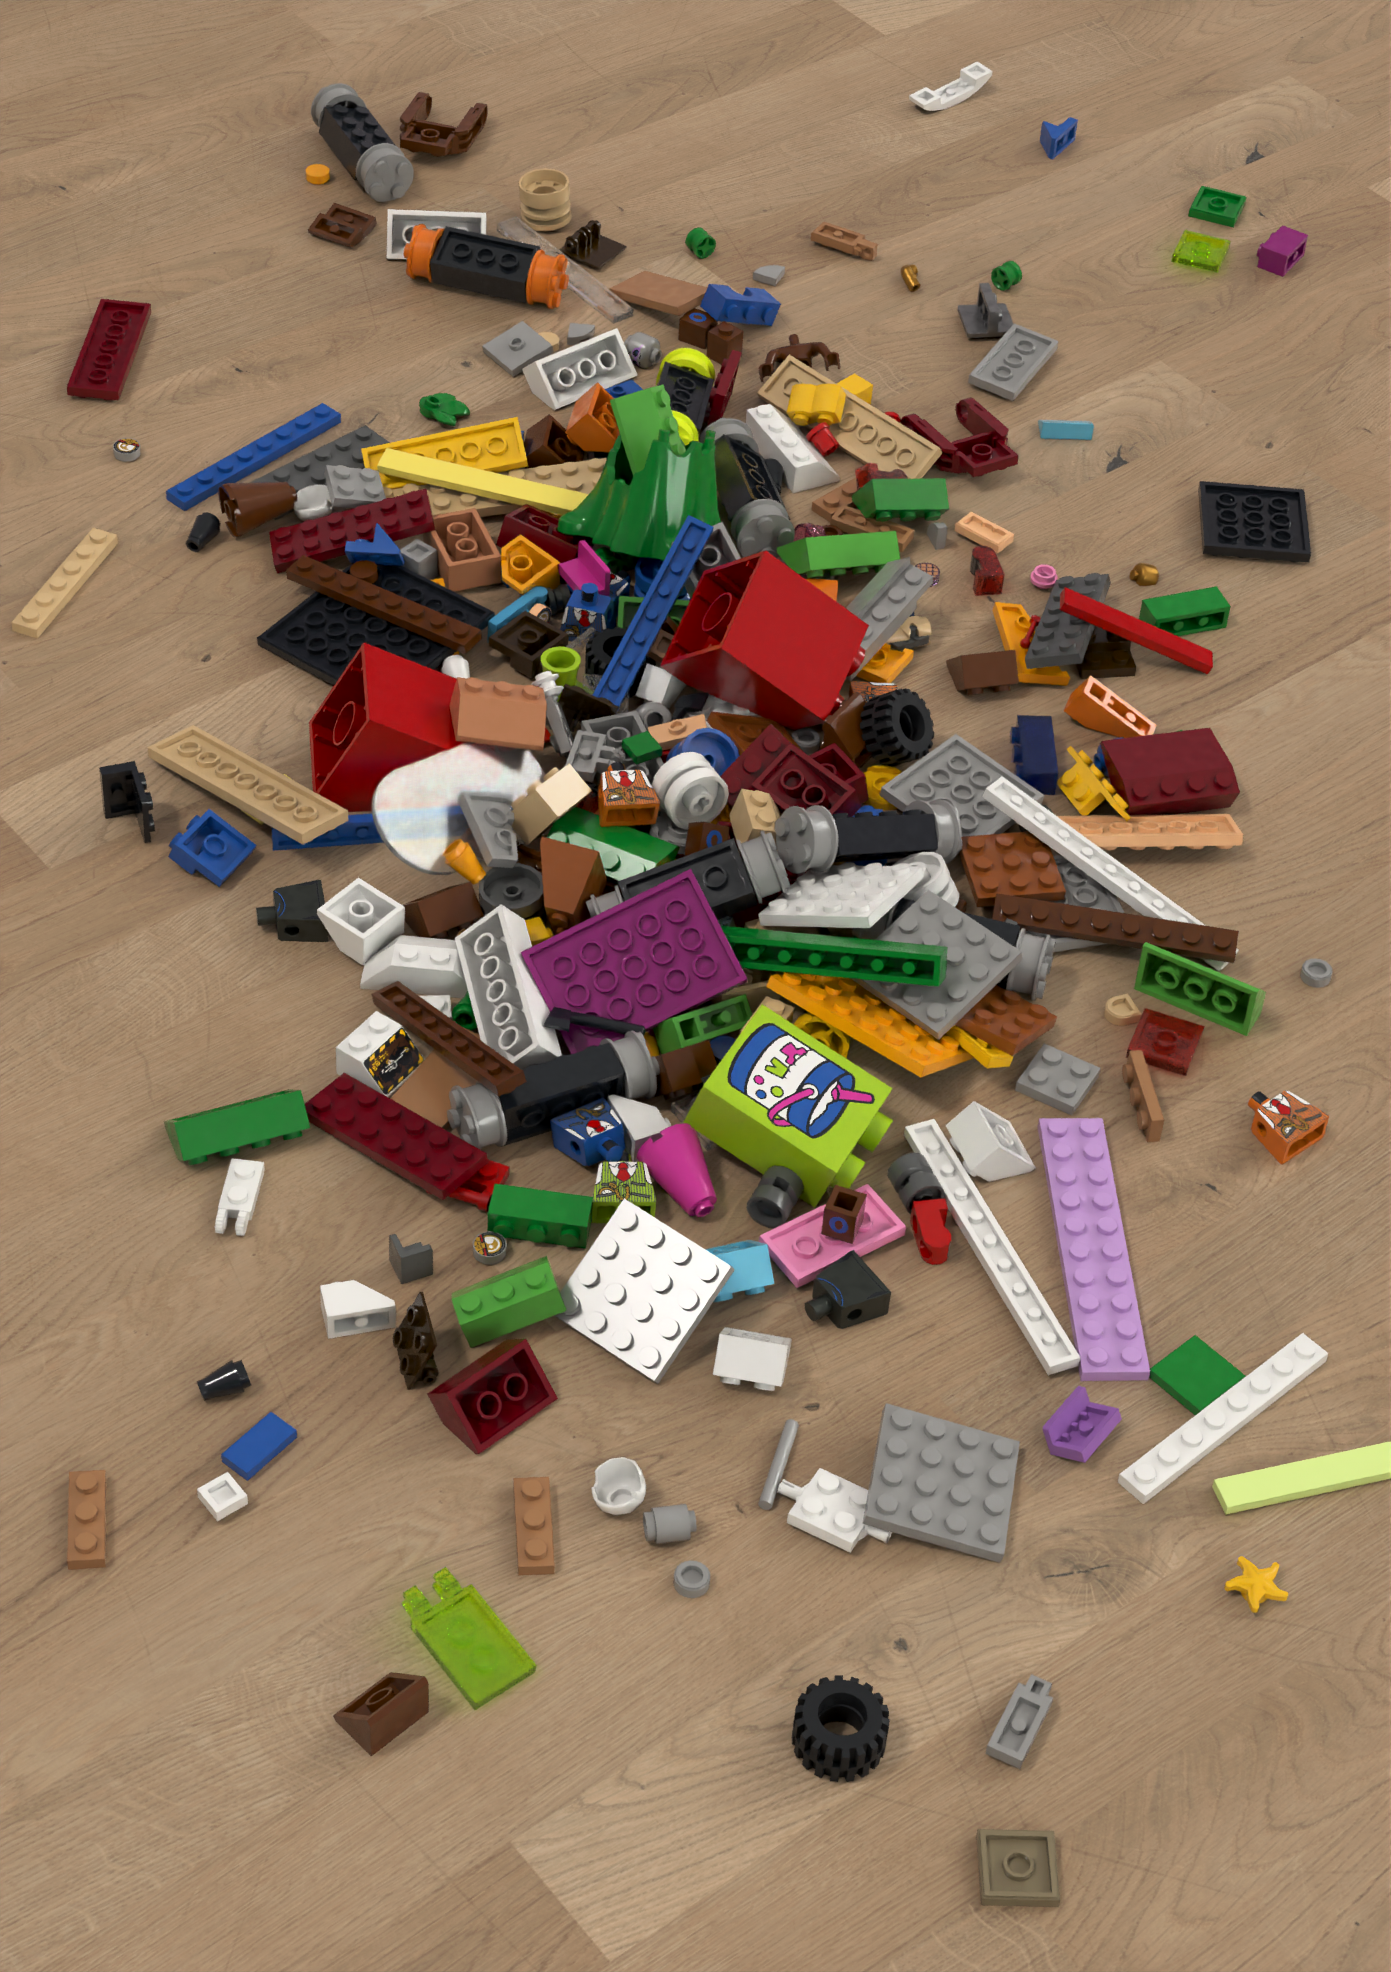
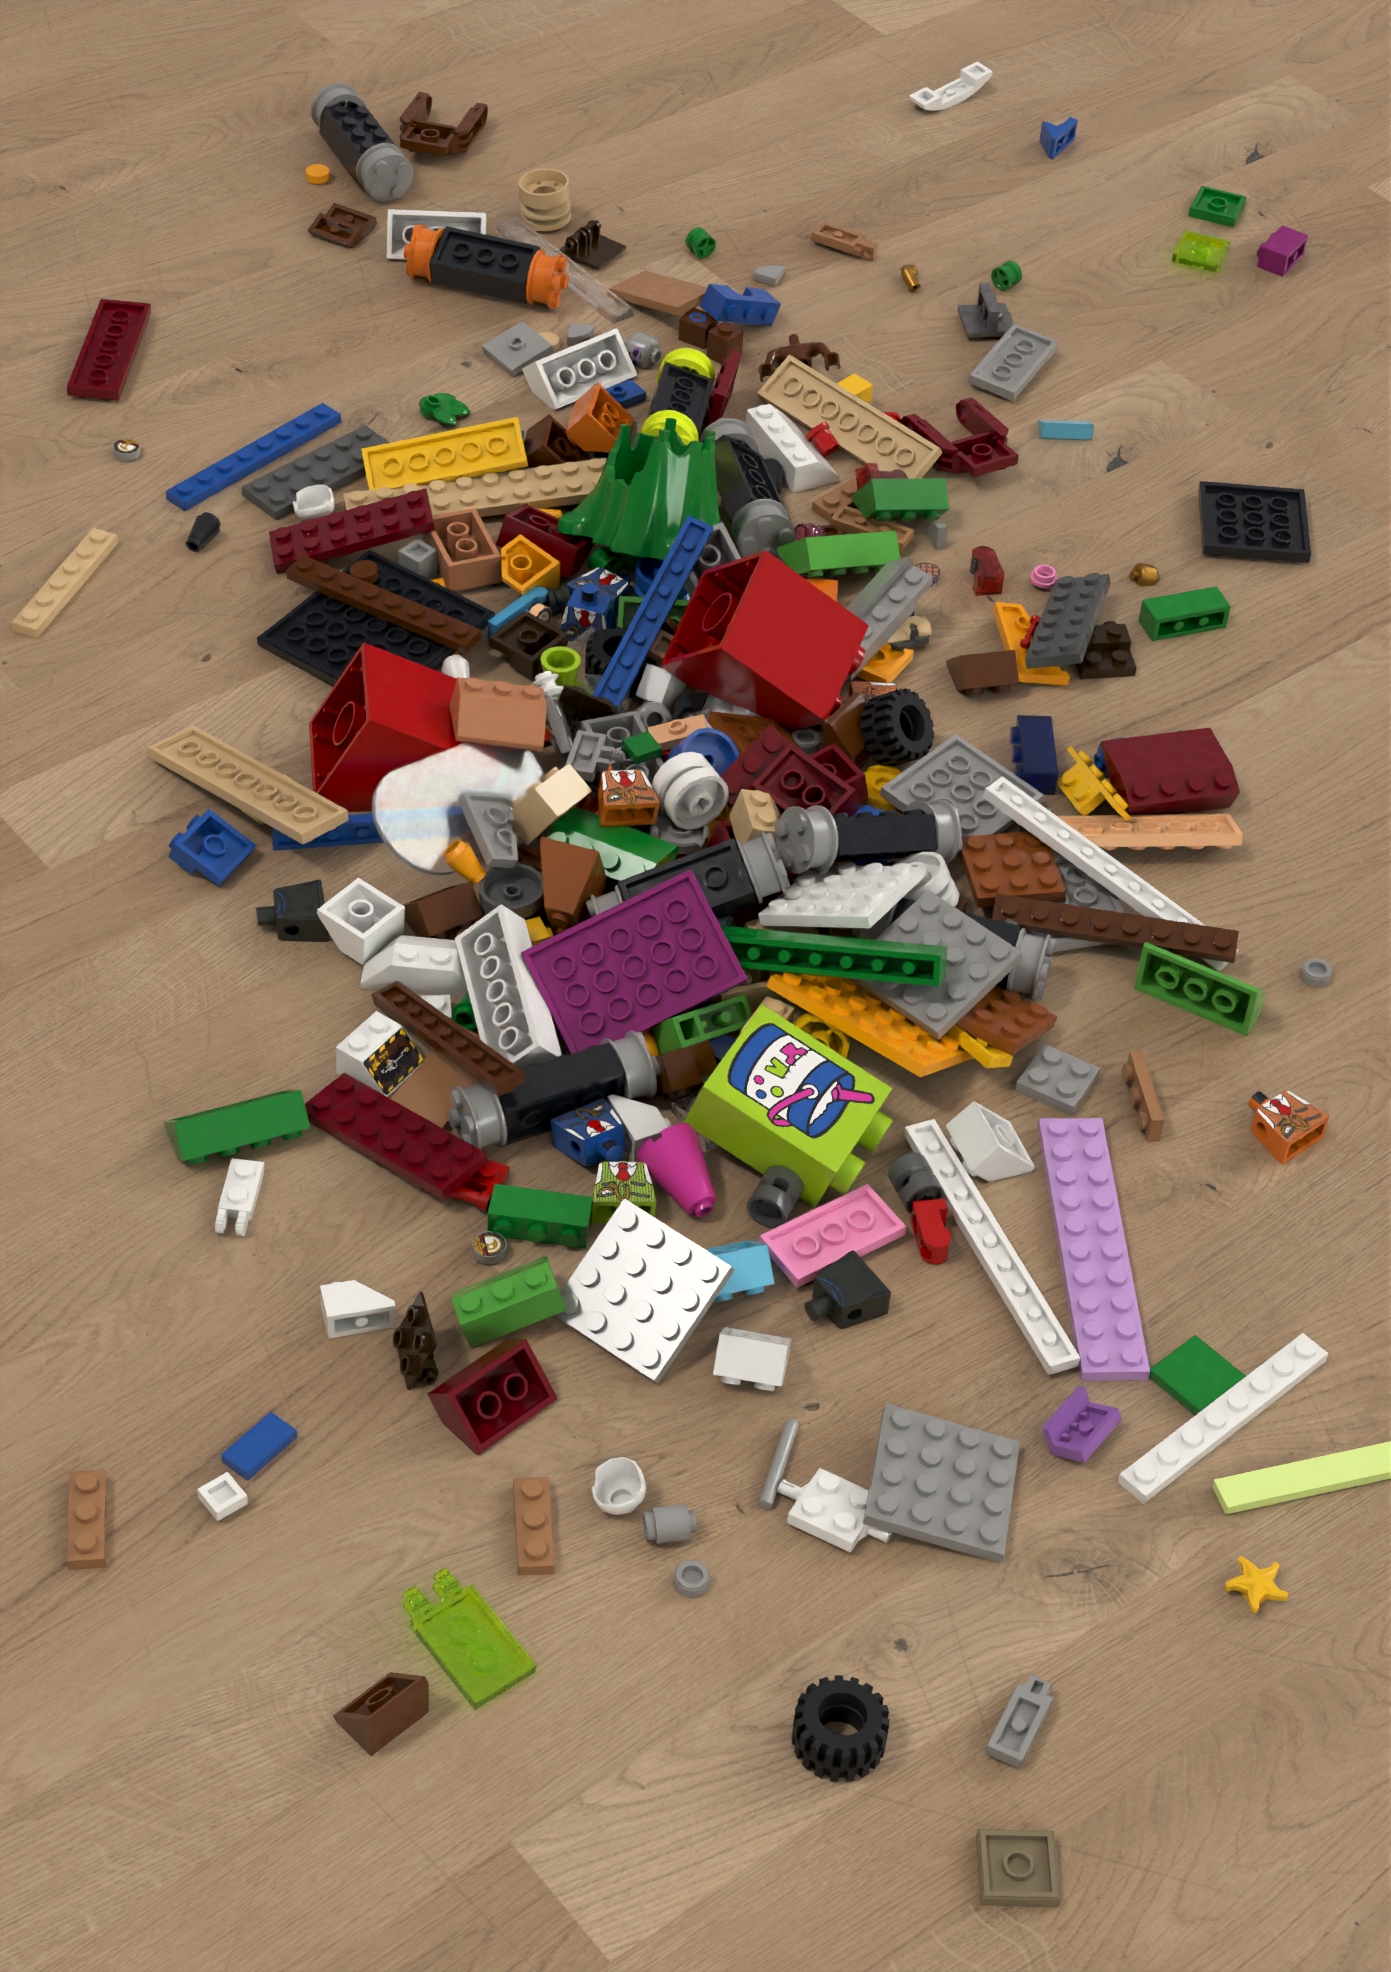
black bracket [99,761,155,843] -> none
black cone [197,1360,252,1401] -> none
reddish brown cone [218,482,297,538] -> none
light grey plate [324,465,386,508] -> none
blue slope [345,523,405,566] -> none
light yellow tile [377,448,588,515] -> none
dark grey panel [389,1234,433,1284] -> none
black piece [544,1007,645,1036] -> none
dark pink panel [558,540,610,596] -> none
bright green slope [610,384,686,477] -> none
reddish brown brick [684,822,729,857] -> none
yellow brick [787,384,846,426] -> none
reddish brown brick [821,1185,867,1244] -> none
light nougat plate [955,512,1014,554] -> none
red tile [1060,587,1213,674] -> none
orange slope [1064,675,1157,738] -> none
tan tile [1104,993,1142,1026] -> none
clear red plate [1126,1008,1205,1076] -> none

